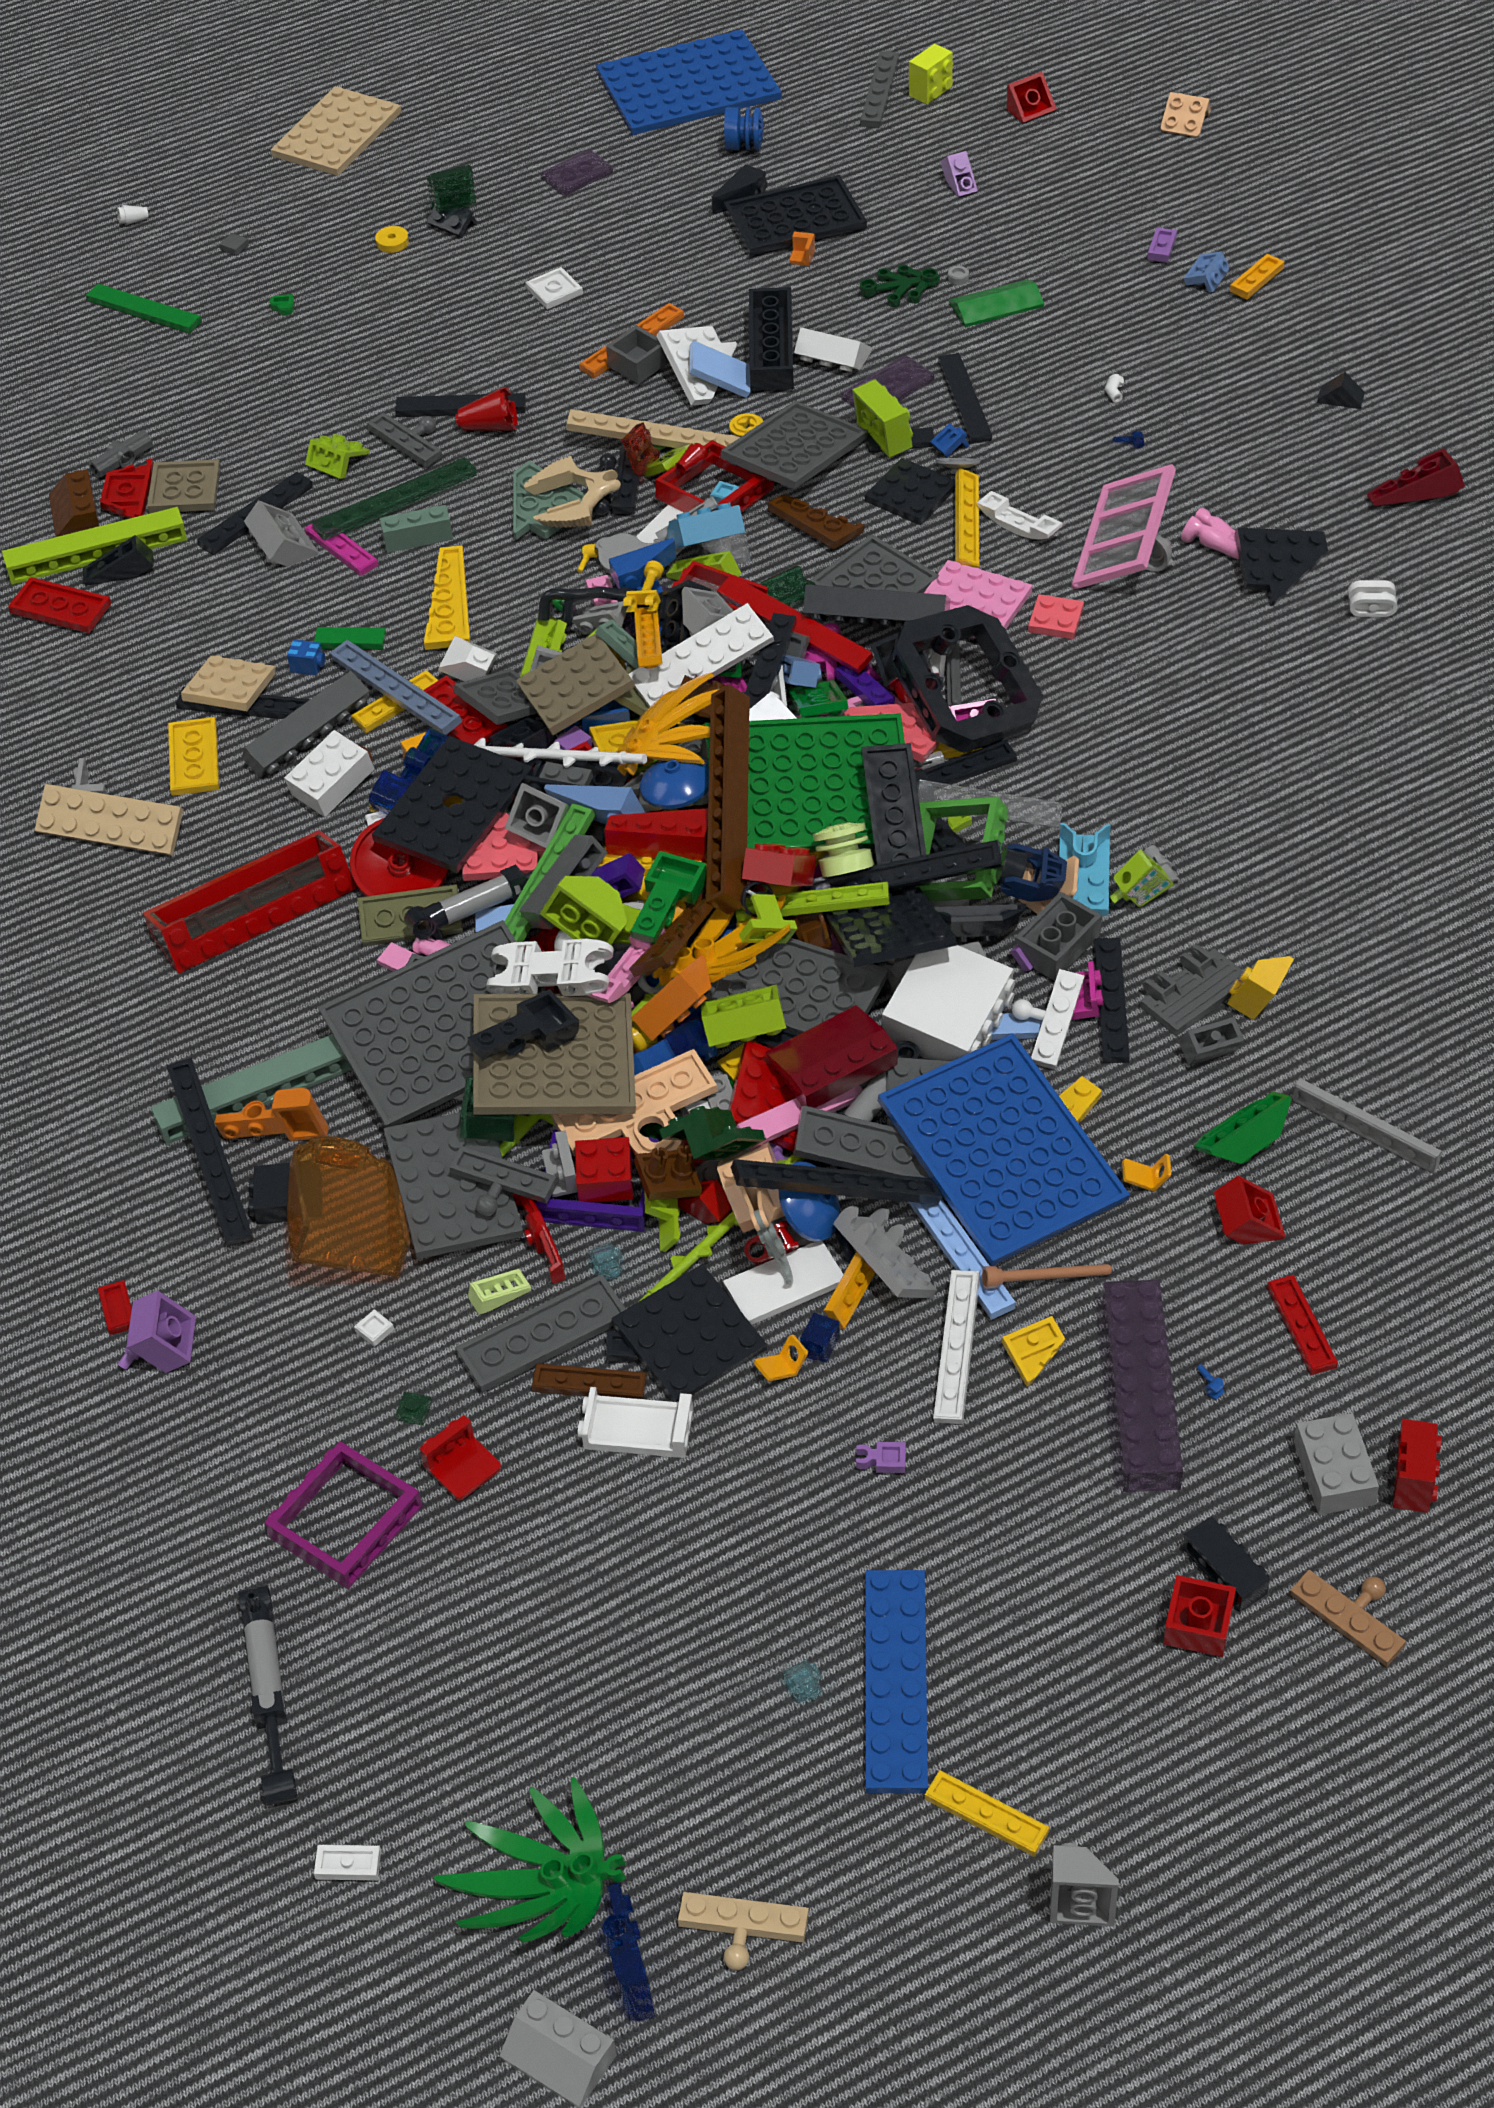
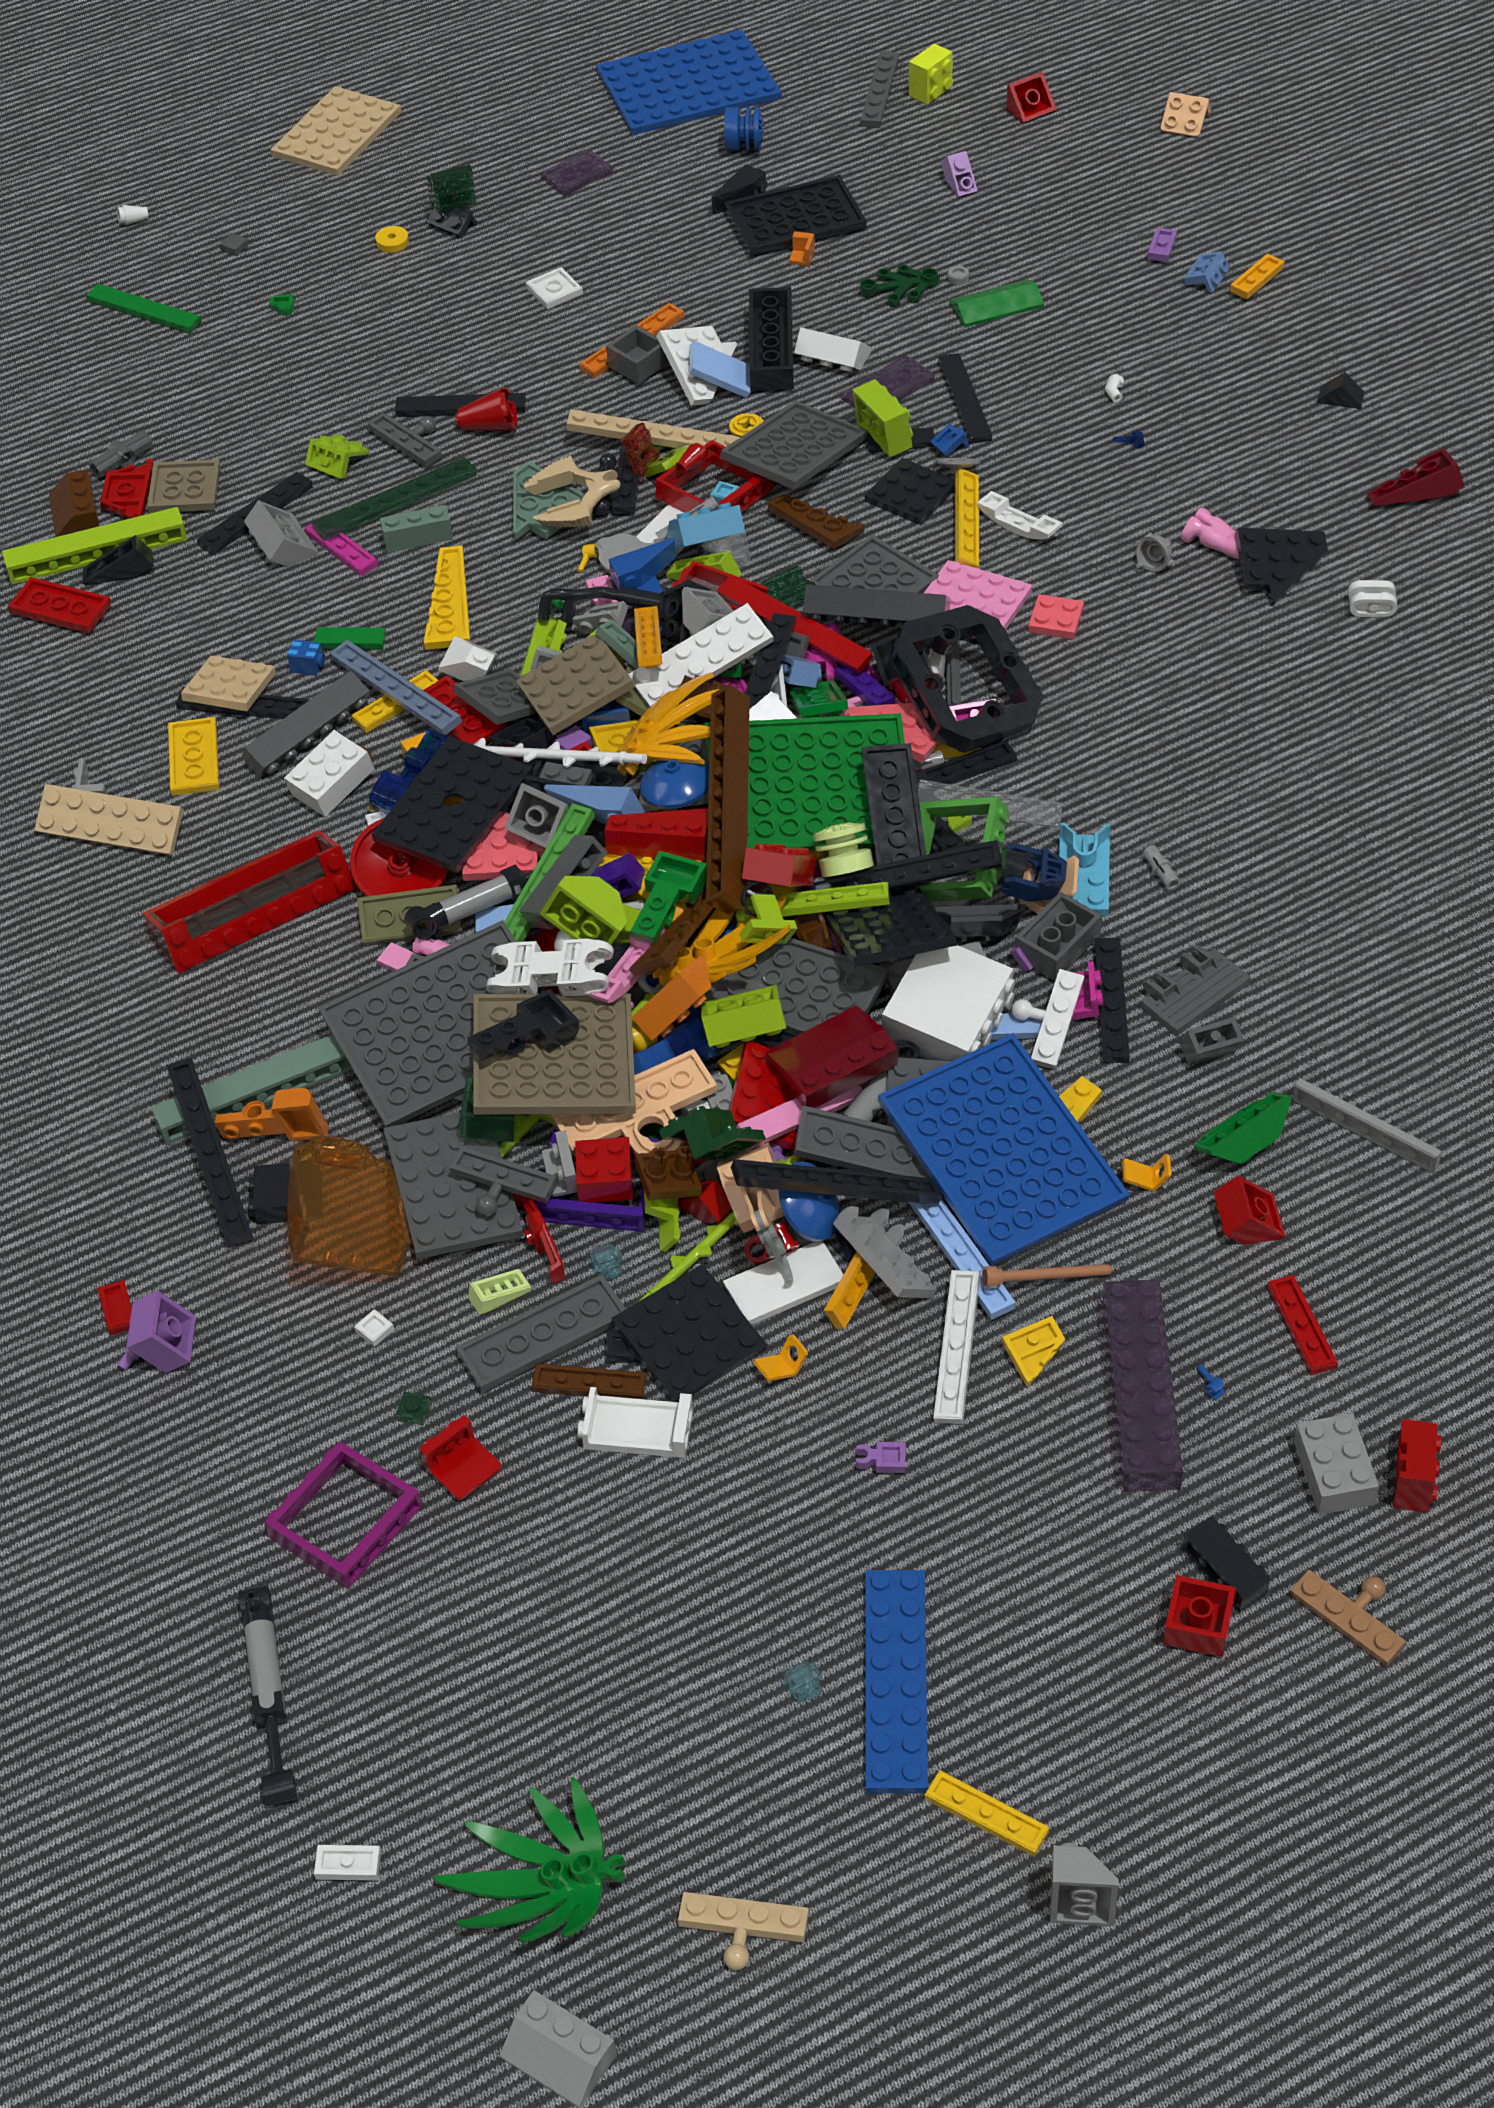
clear blue plate [602,1883,655,2021] -> none
yellow bar [623,561,664,612] -> none
clear blue brick [800,1313,840,1363] -> none
door [1071,464,1176,589] -> none
lime torso [1110,849,1174,908] -> none
yellow slope [1227,956,1294,1020] -> none

